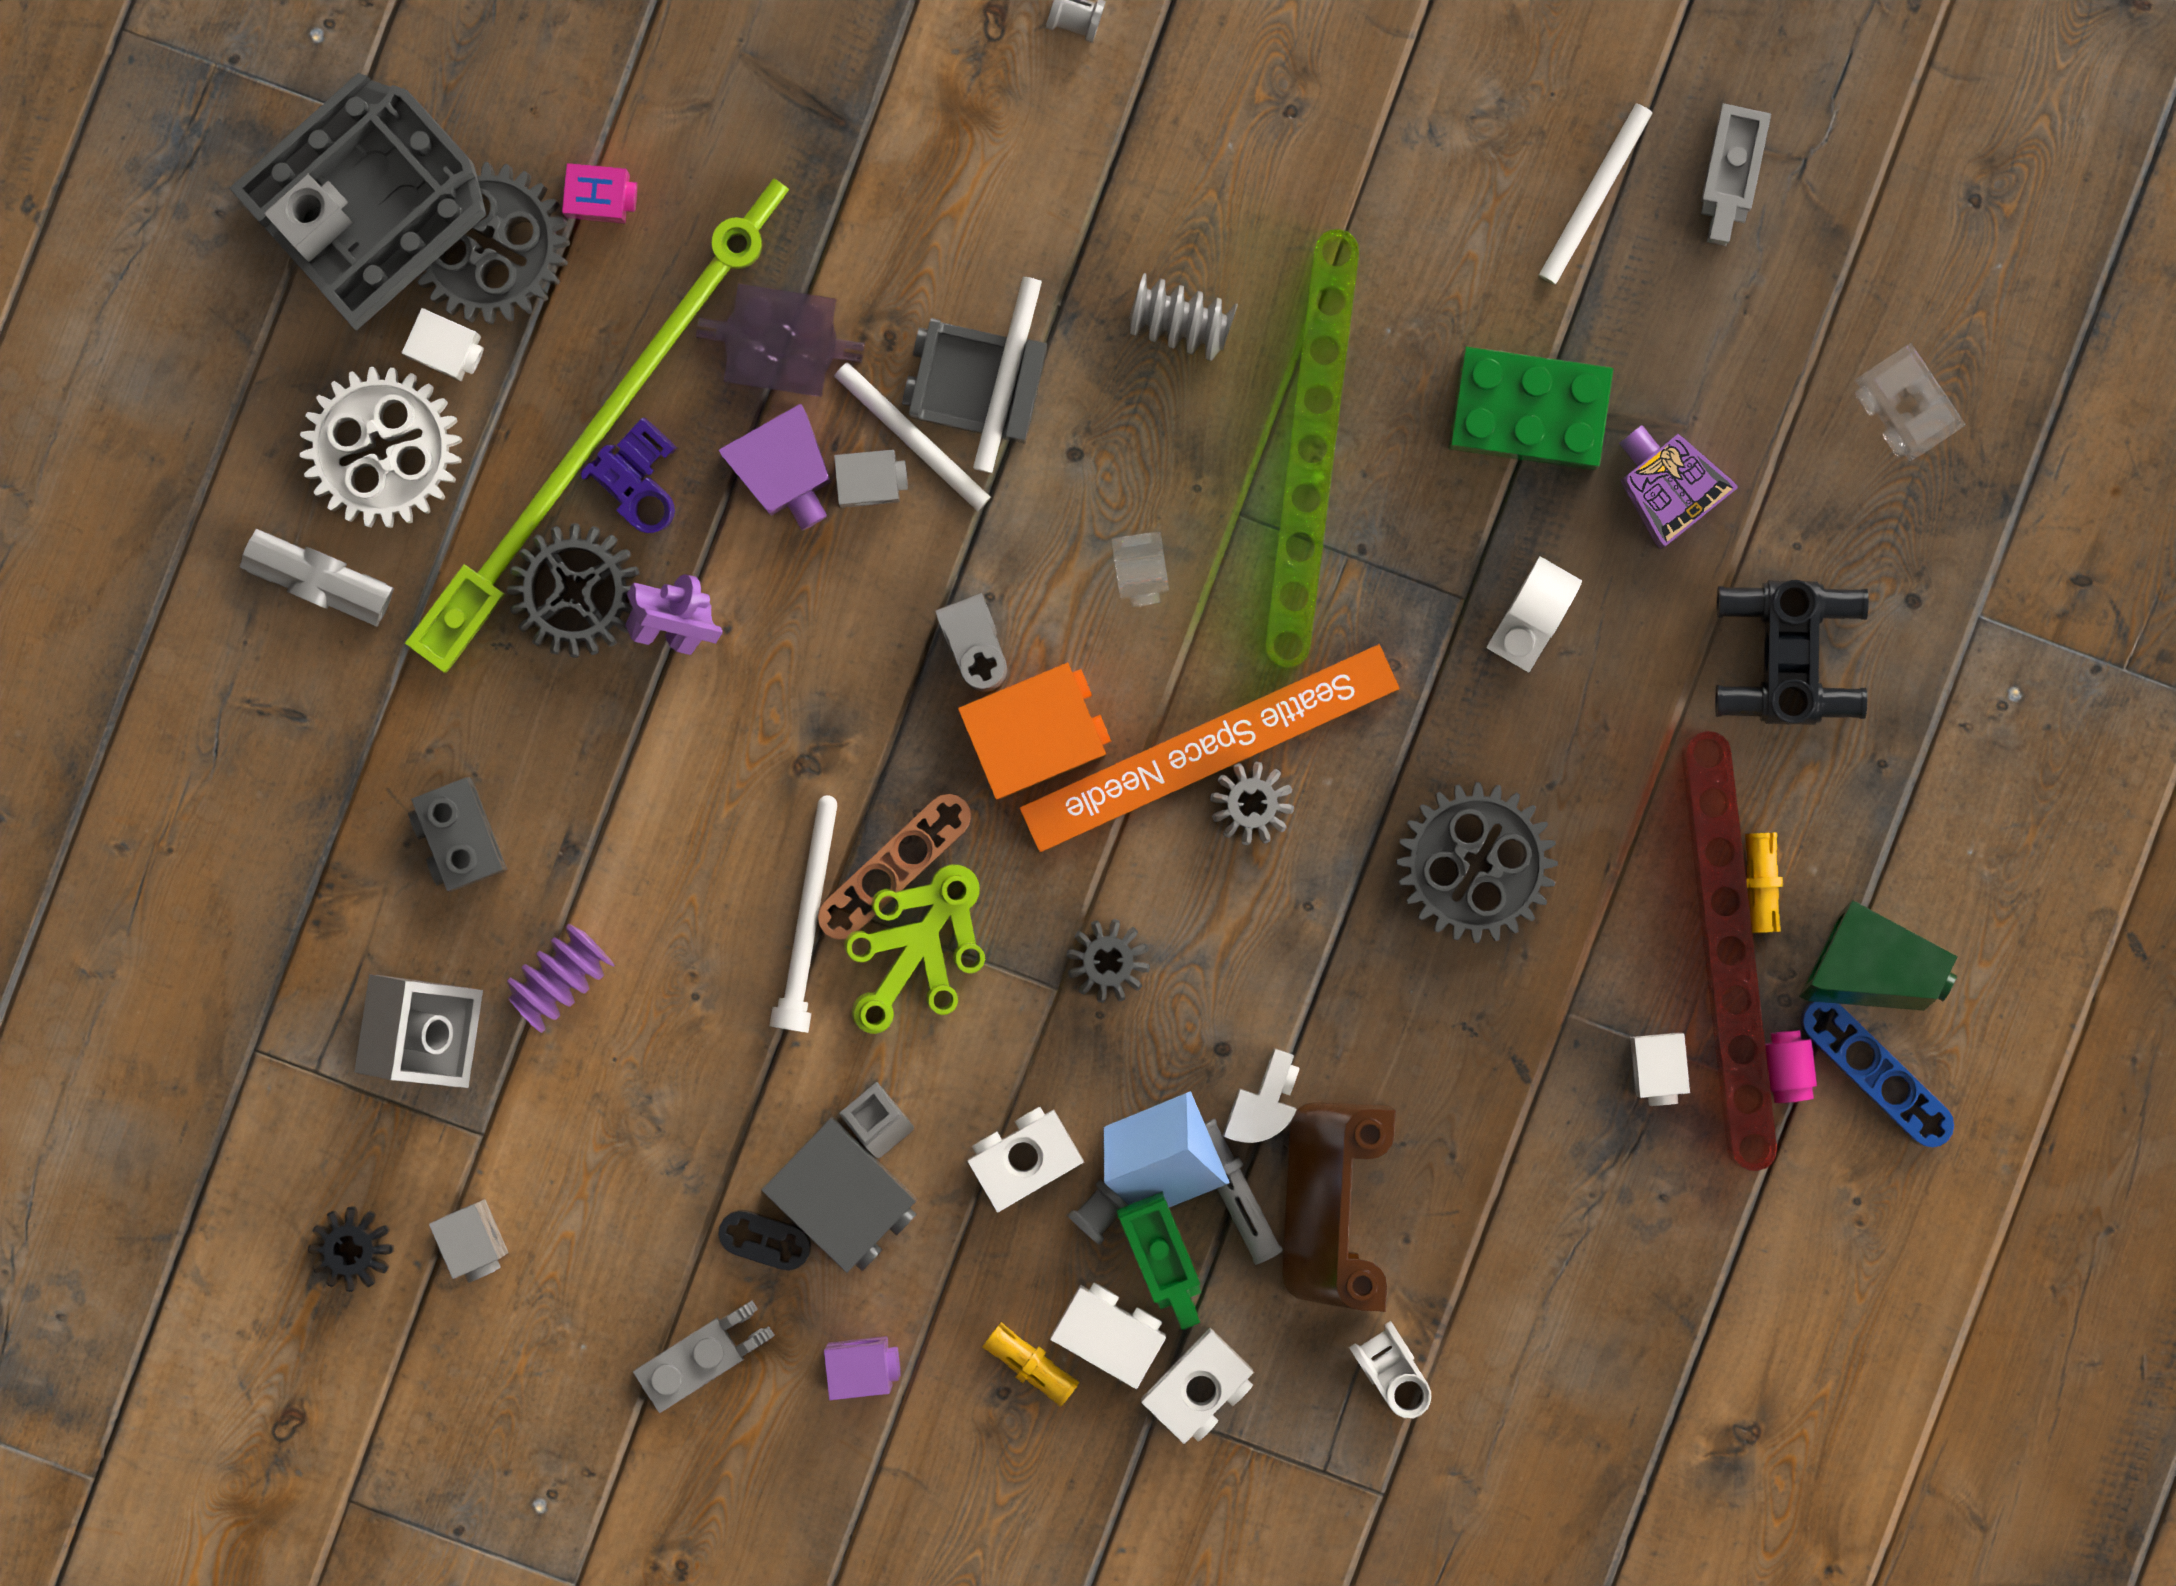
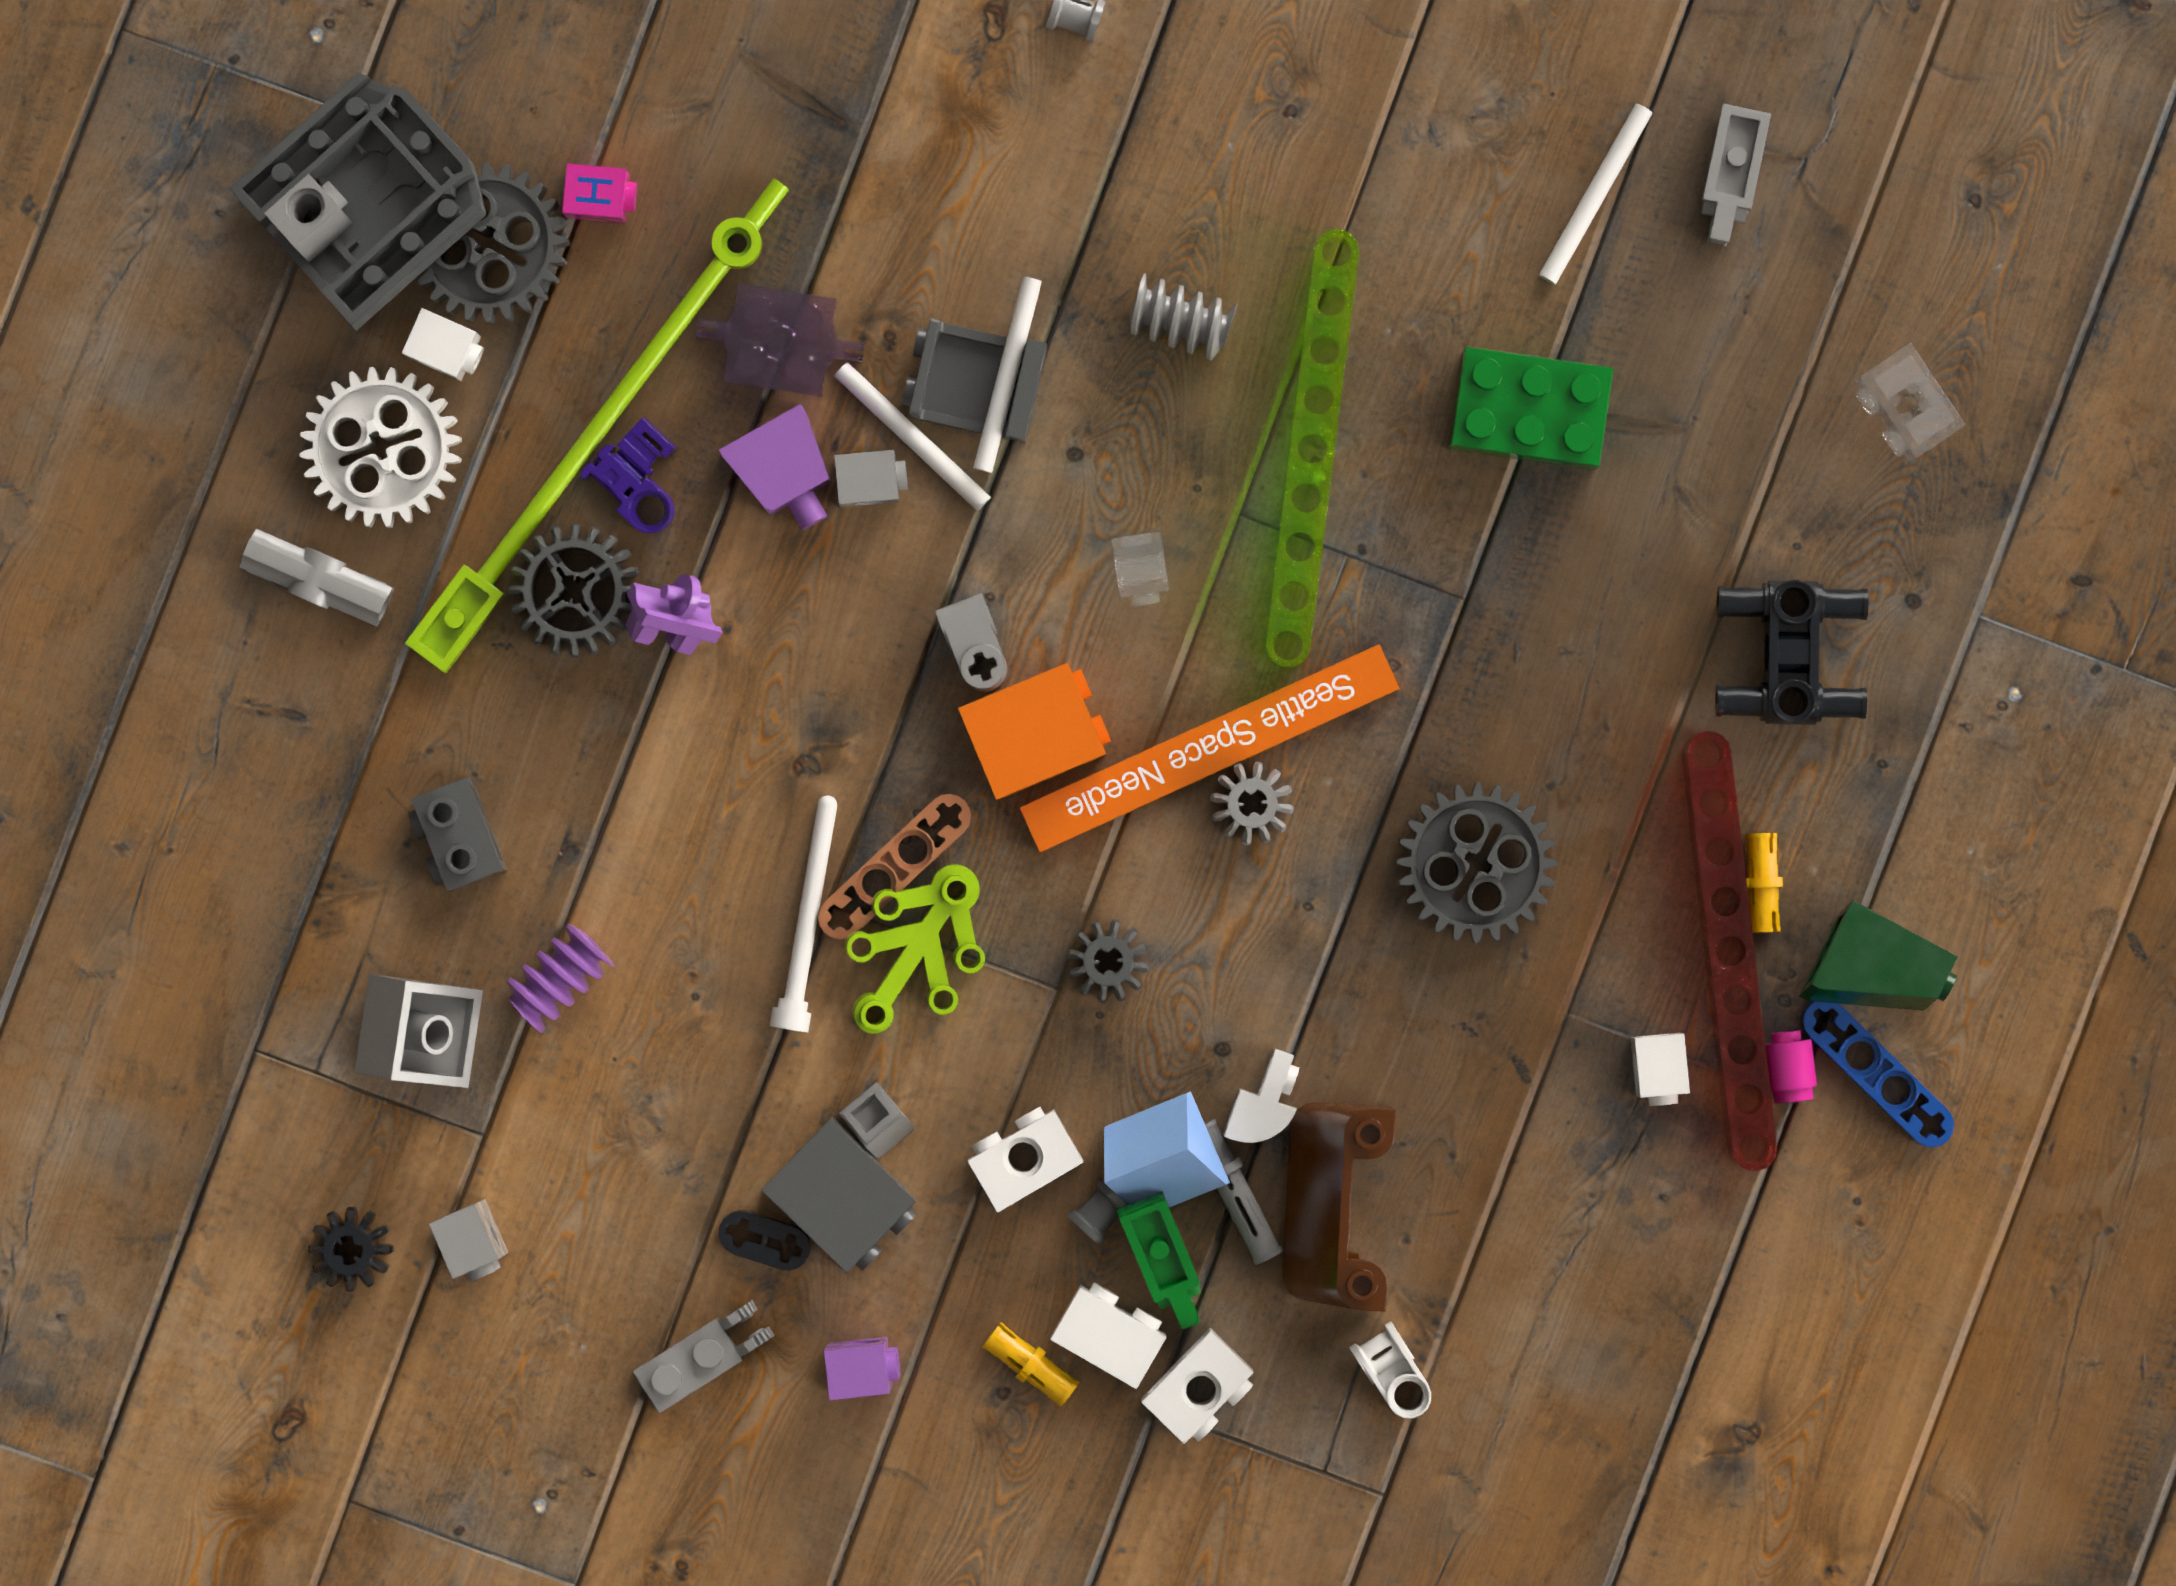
white brick [1487,556,1582,672] -> none
torso [1619,425,1738,549] -> none

